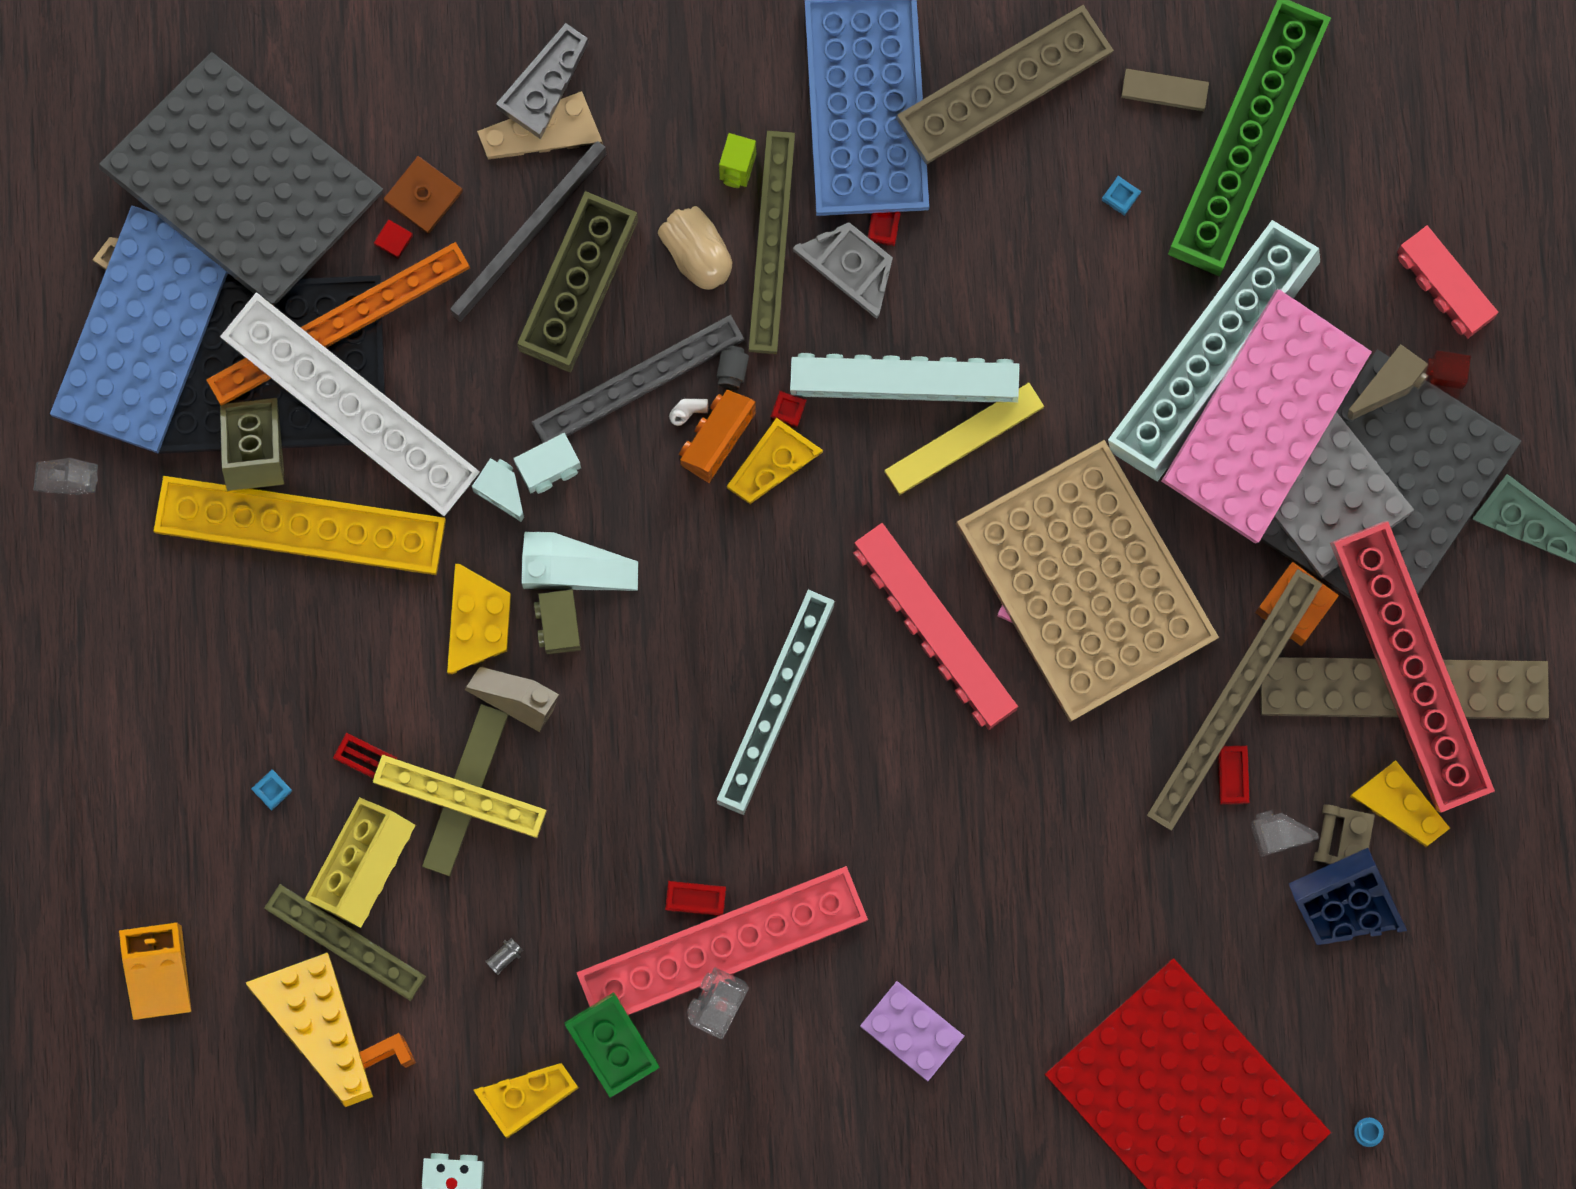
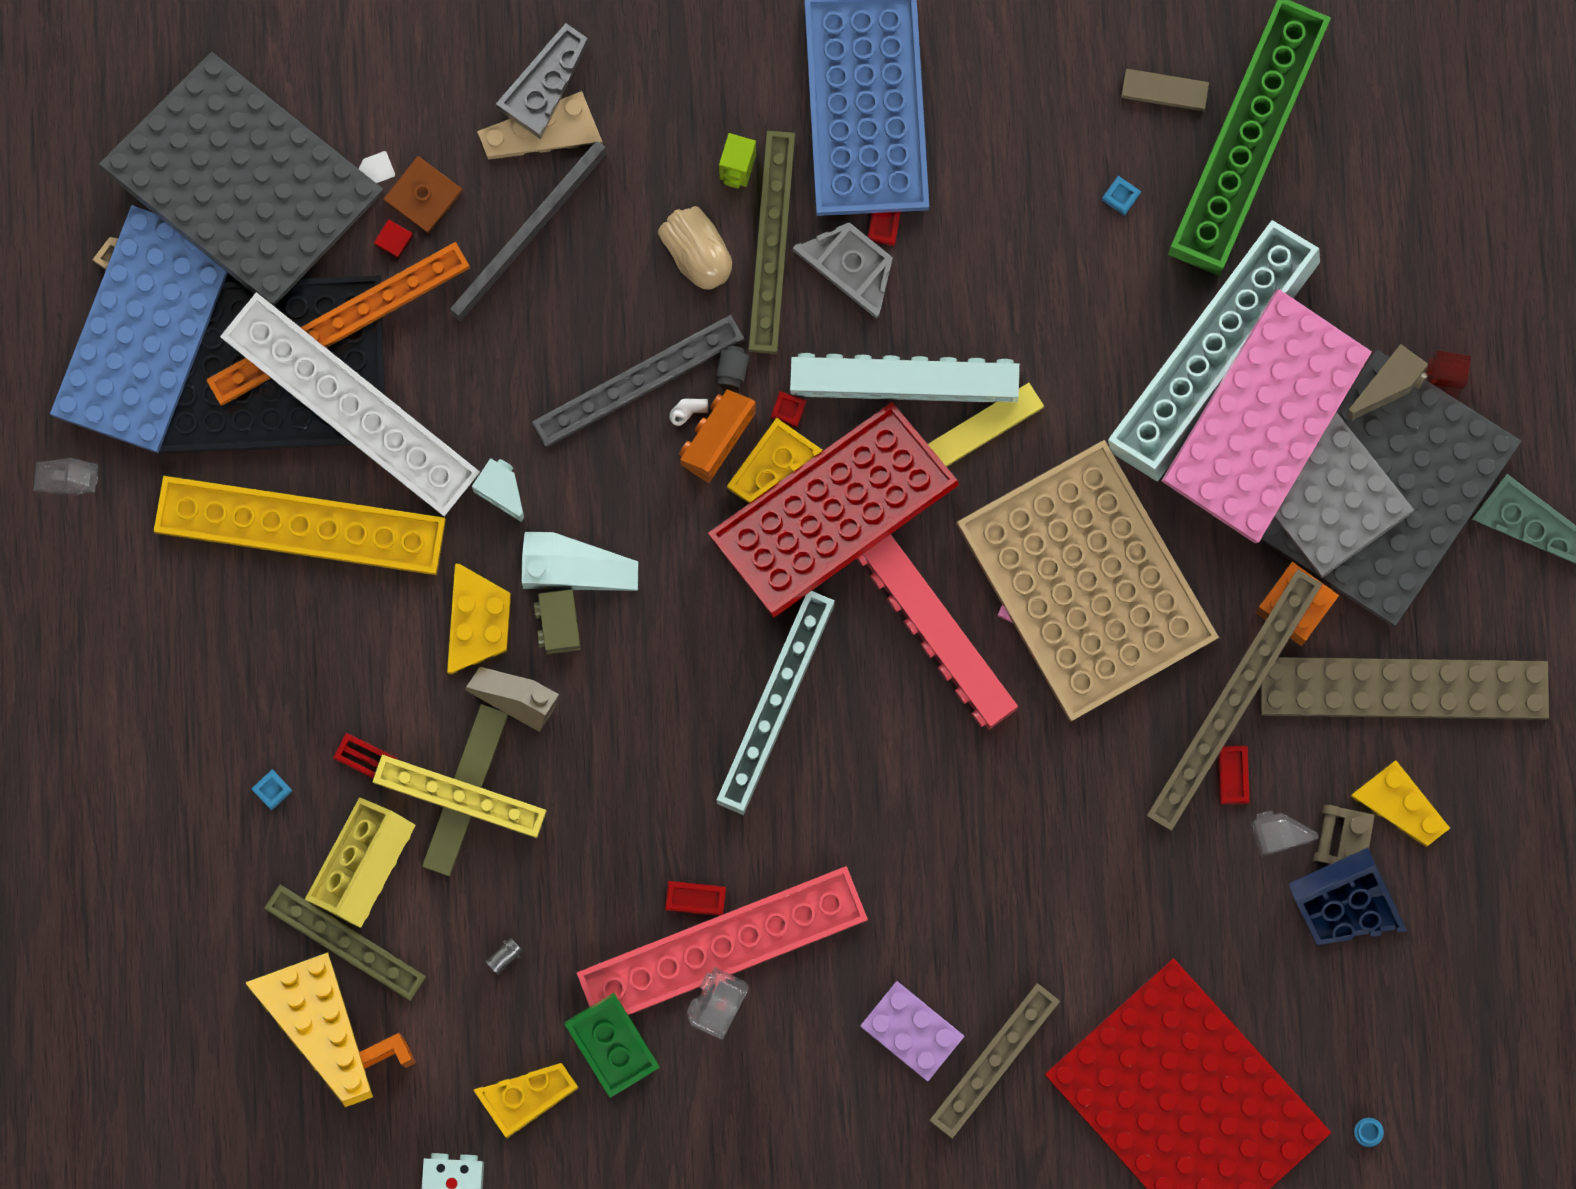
light orange slope [119,923,191,1020] -> none
olive slope [220,398,284,491] -> none
light aqua brick [514,433,581,494] -> none
olive brick [517,191,638,373] -> none
dark tan plate [896,5,1114,165] -> none
coral brick [1330,521,1495,812] -> none
coral brick [1397,225,1499,339] -> none
none -> white sticker [359,151,395,183]
none -> plate [708,402,959,618]
none -> dark tan plate [929,983,1060,1139]

